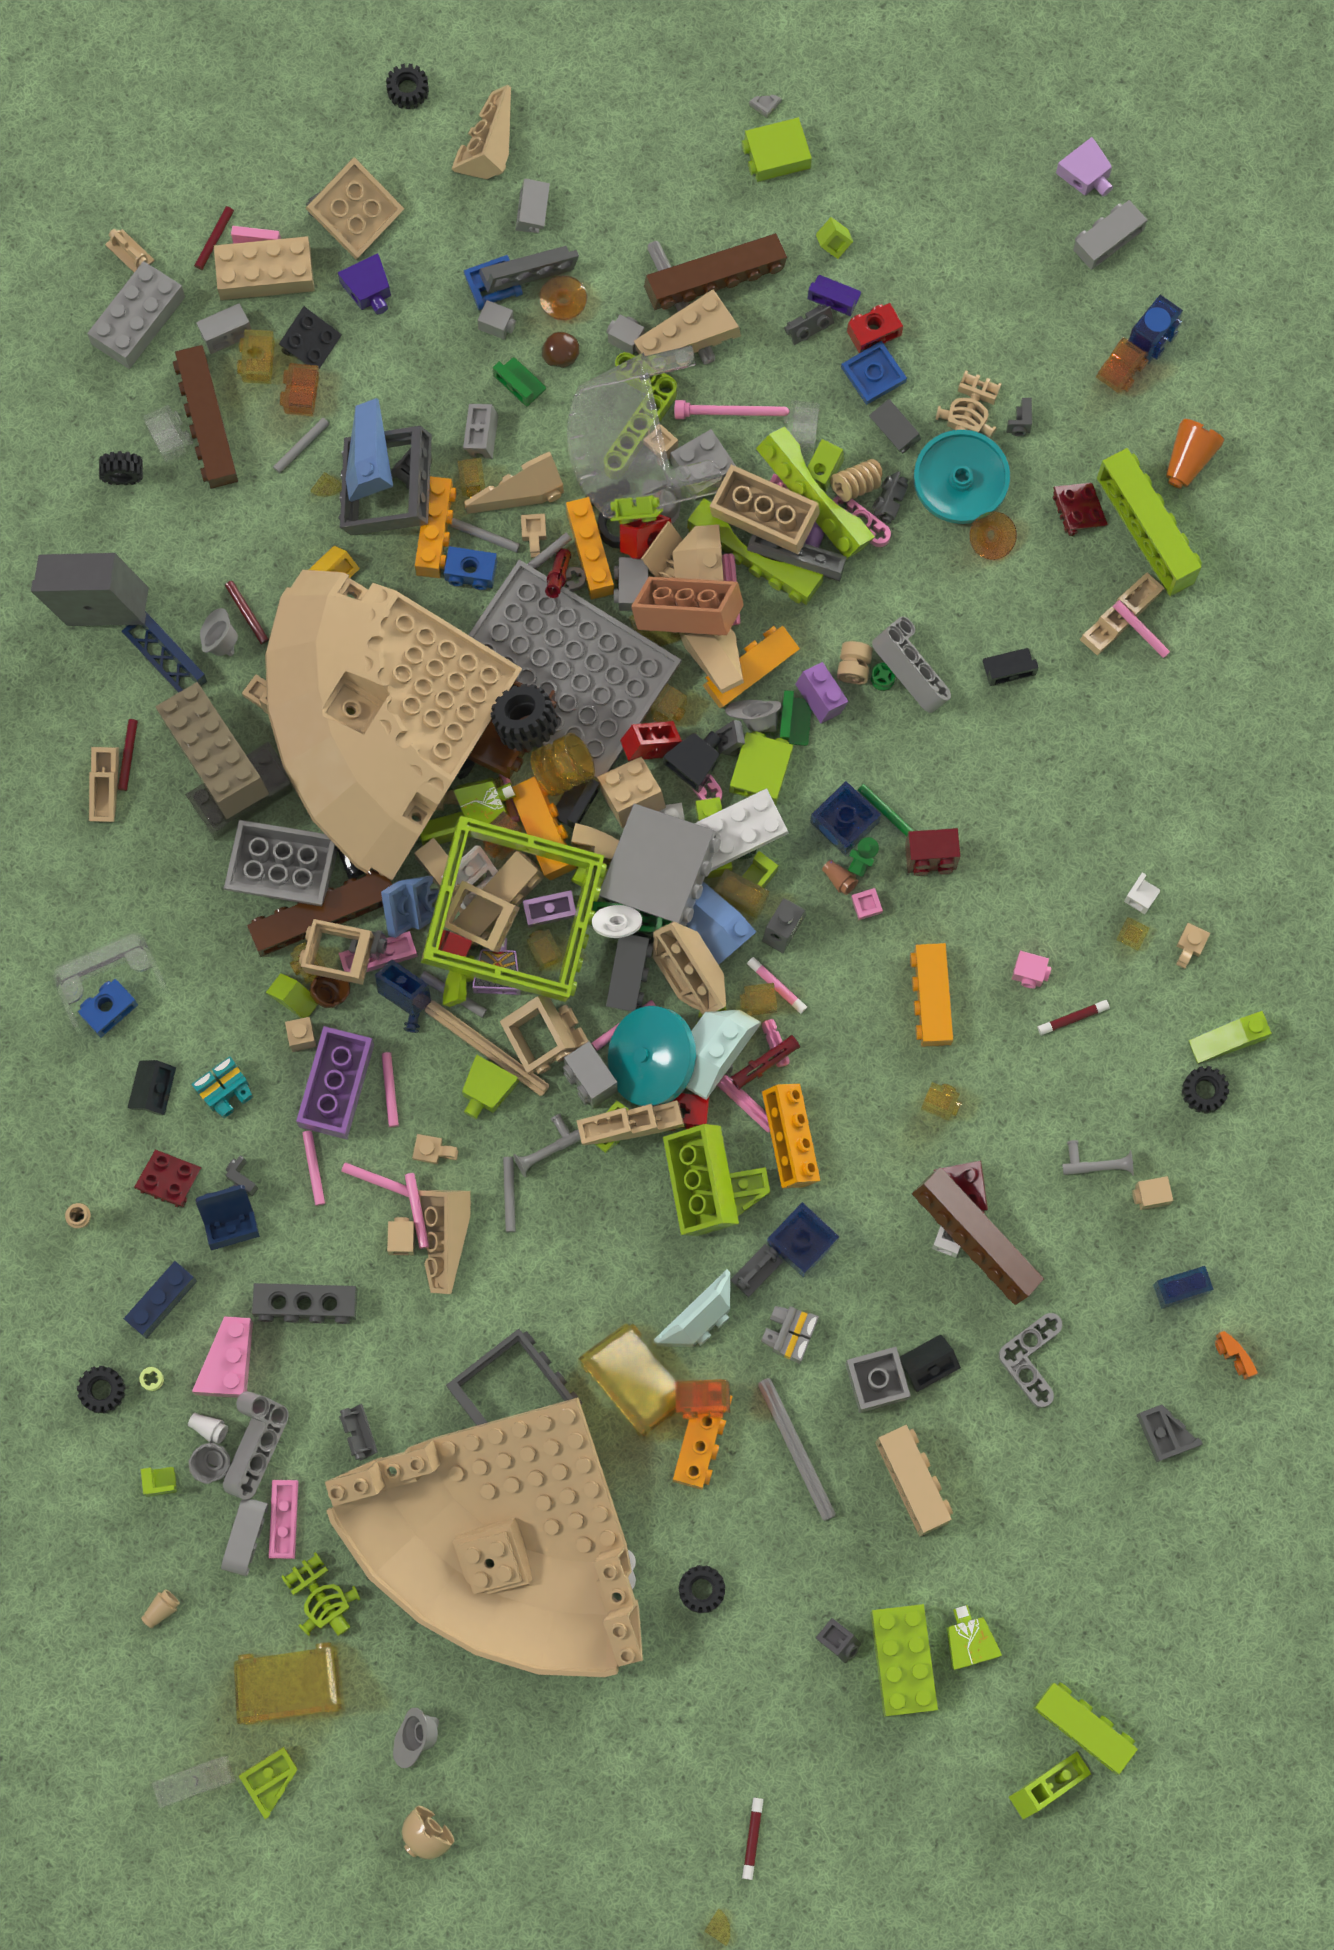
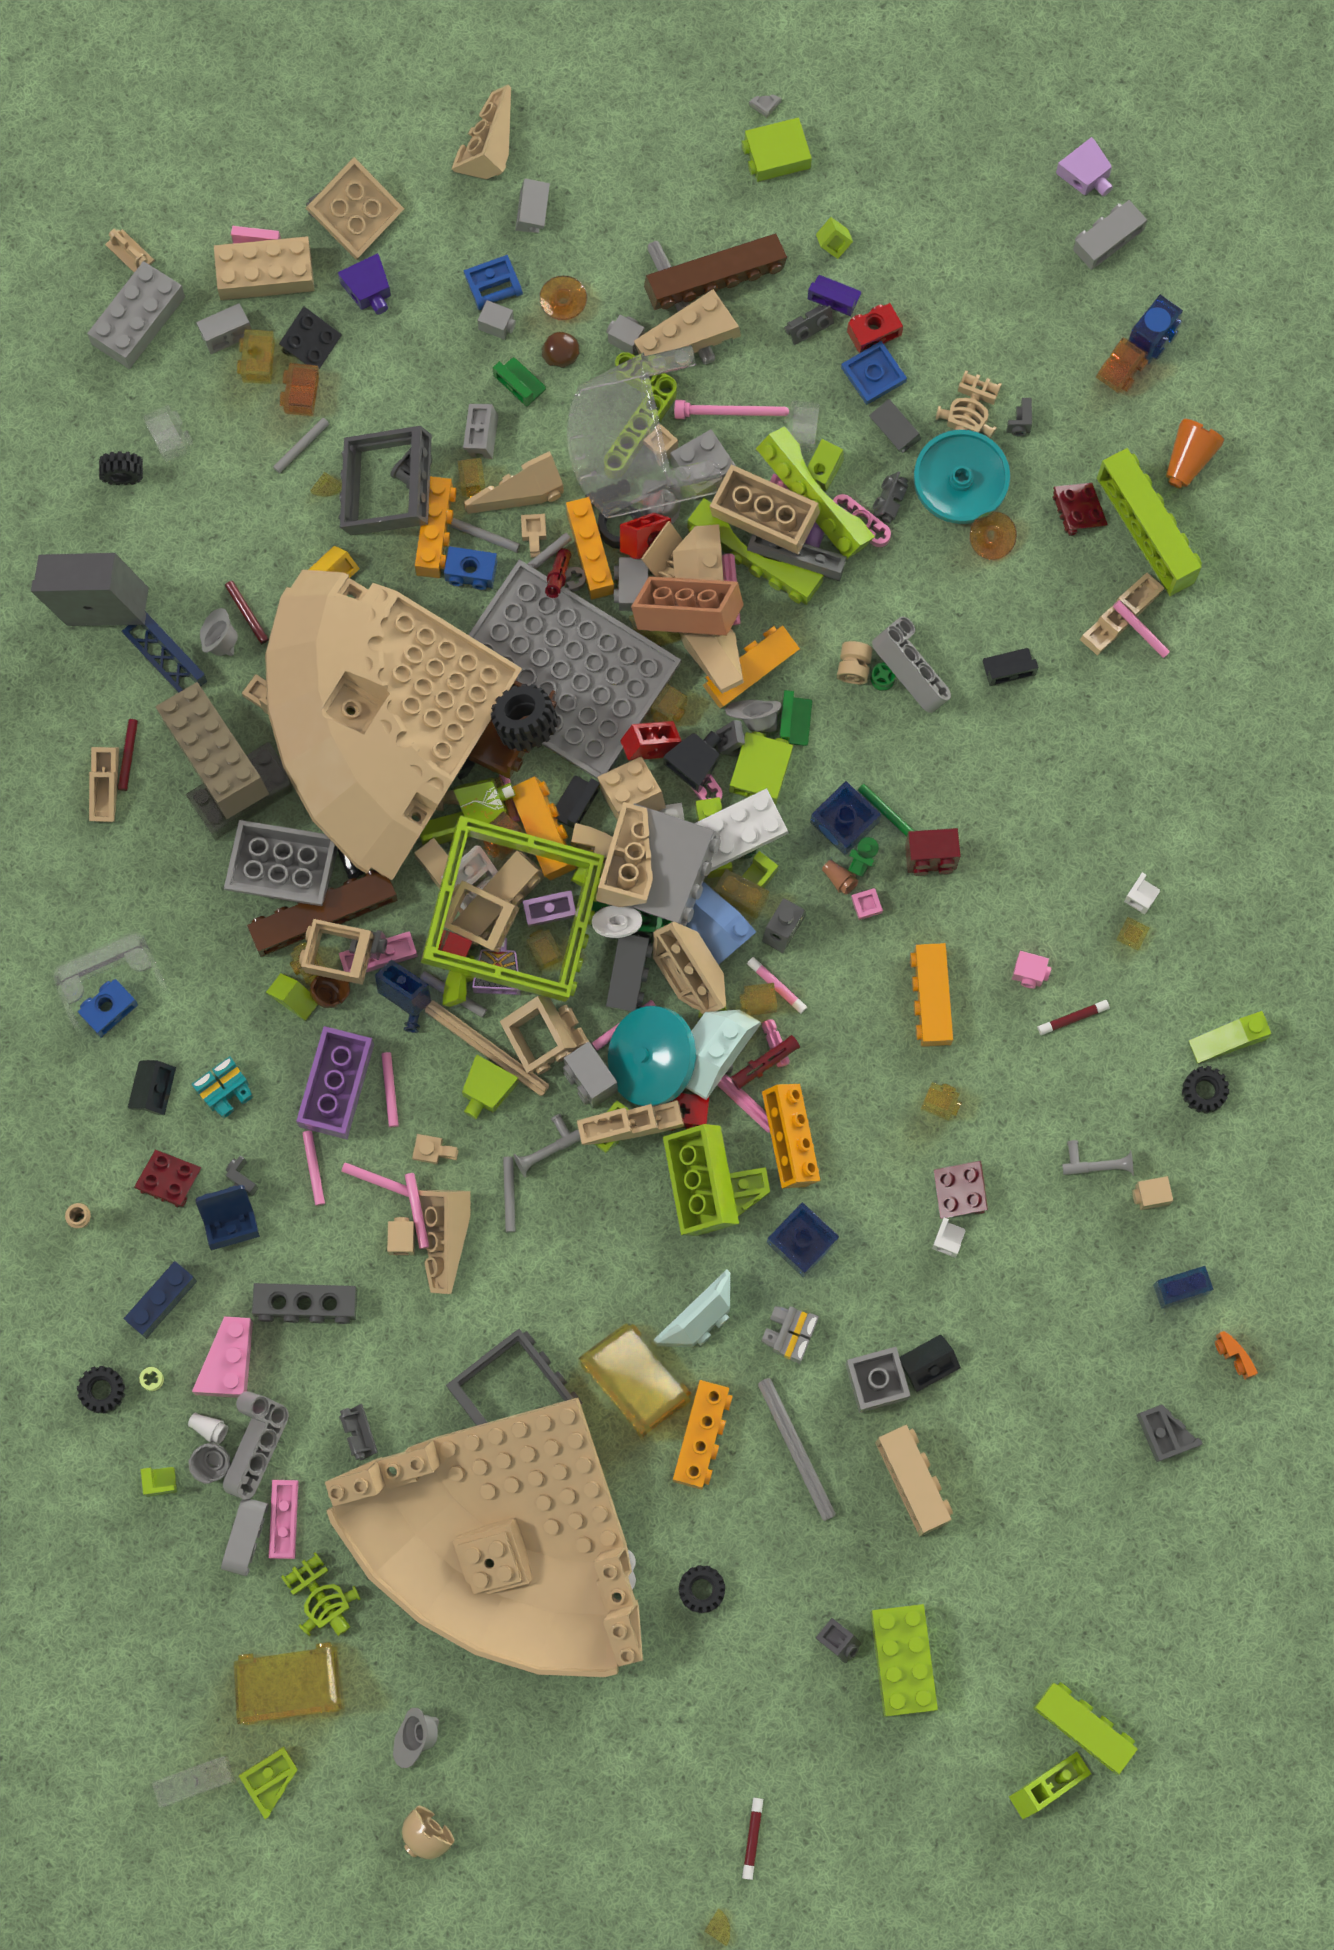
tan cone [141,1589,180,1628] -> none
reddish brown brick [173,345,238,489] -> none
dark red bar [194,206,234,270] -> none
tan brick [285,1017,317,1052] -> none
medium blue wedge [345,398,393,502] -> none
medium blue plate [381,876,439,938] -> none
black tyre [386,63,429,109] -> none
dark grey fence [479,246,579,293] -> none
clear yellow wheel [531,732,595,797] -> none
lime hinge [610,495,663,524] -> none
clear orange brick [675,1379,730,1419] -> none
dark grey hinge [730,1244,783,1298] -> none
medium lavender brick [795,662,849,723] -> none
tan piece [830,459,883,502] -> none
brick [911,1167,1044,1305] -> none
lime torso [947,1605,1002,1671] -> none
light grey beam [999,1313,1062,1408] -> none
tan plate [1176,923,1210,969] -> none
none -> tan wedge [596,802,653,907]

